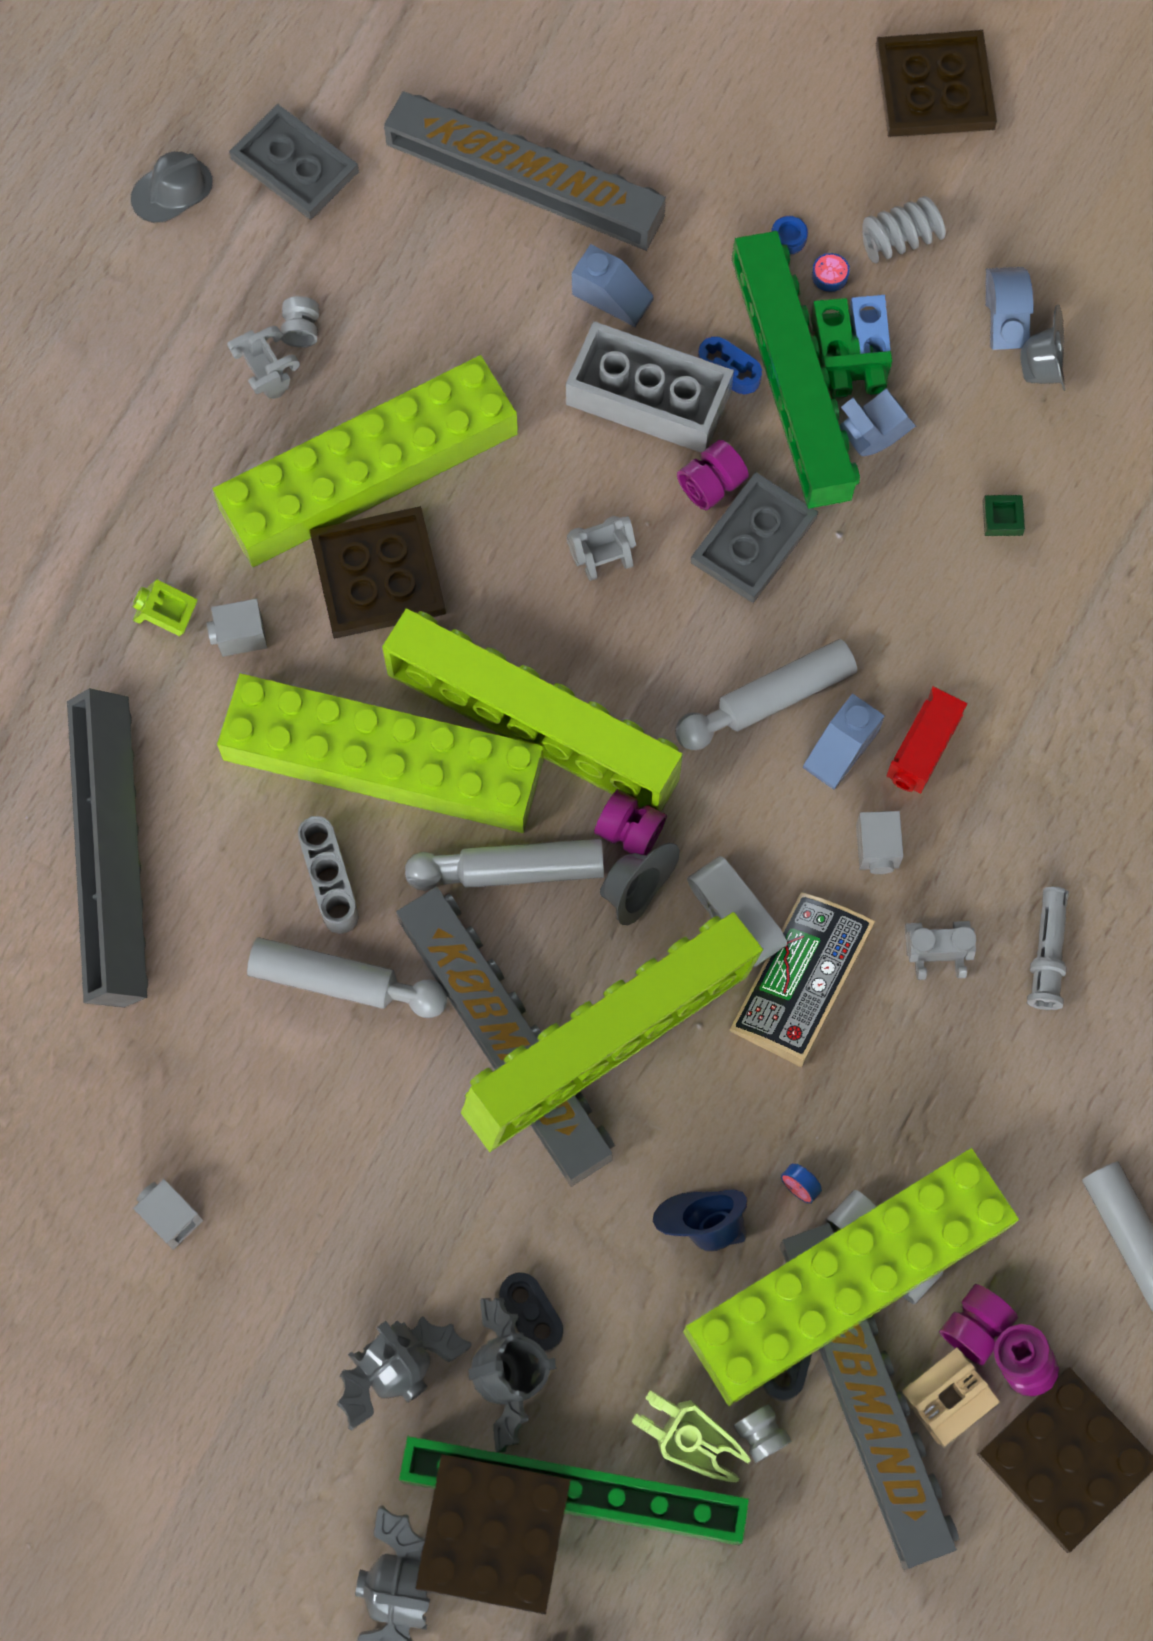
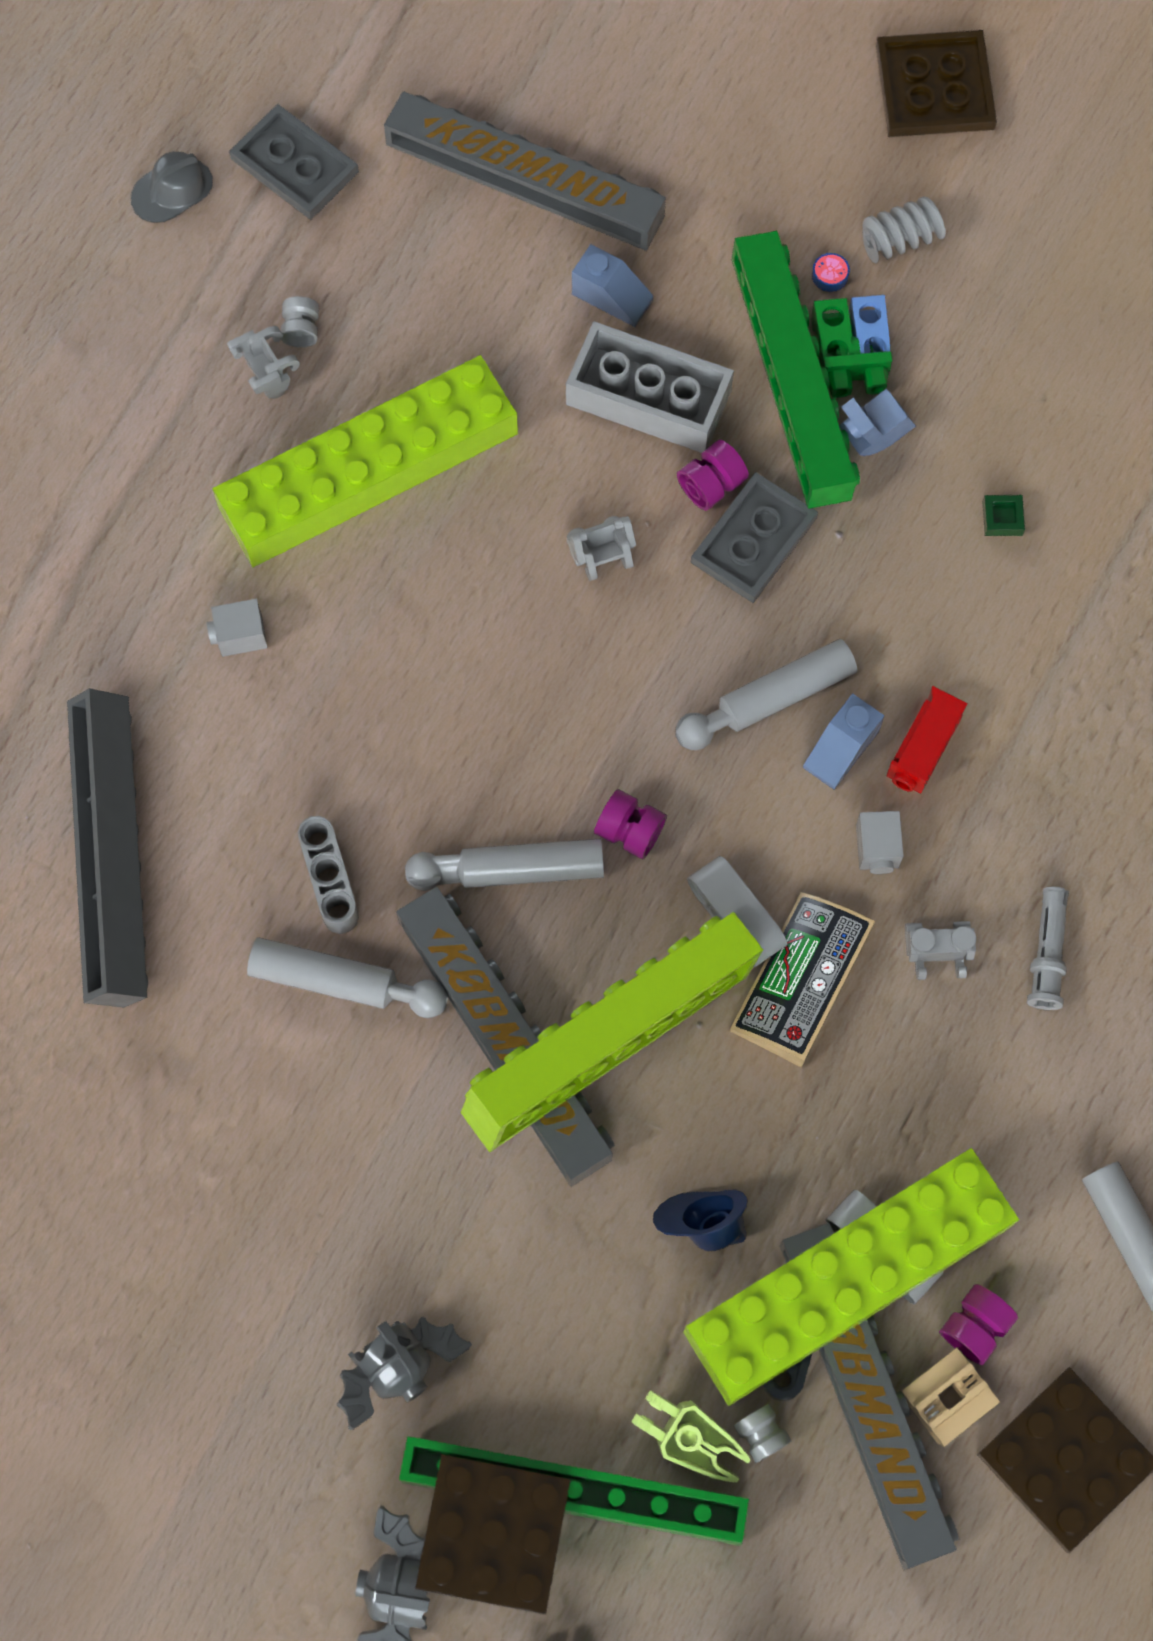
lime bracket [132,579,198,636] -> none
light grey brick [133,1179,203,1250] -> none
lime brick [217,673,544,833] -> none
dark brown plate [309,506,446,639] -> none
lime brick [382,608,683,811] -> none
dark grey helmet [468,1298,556,1453] -> none
black plate [499,1273,563,1353] -> none
dark grey piece [600,842,680,926] -> none
blue beam [698,336,762,394] -> none
blue tile [771,216,808,254] -> none
blue tile [781,1164,822,1204] -> none
sand blue brick [985,267,1033,350] -> none
magenta wheel [994,1324,1059,1397] -> none
dark grey piece [1020,304,1066,391] -> none

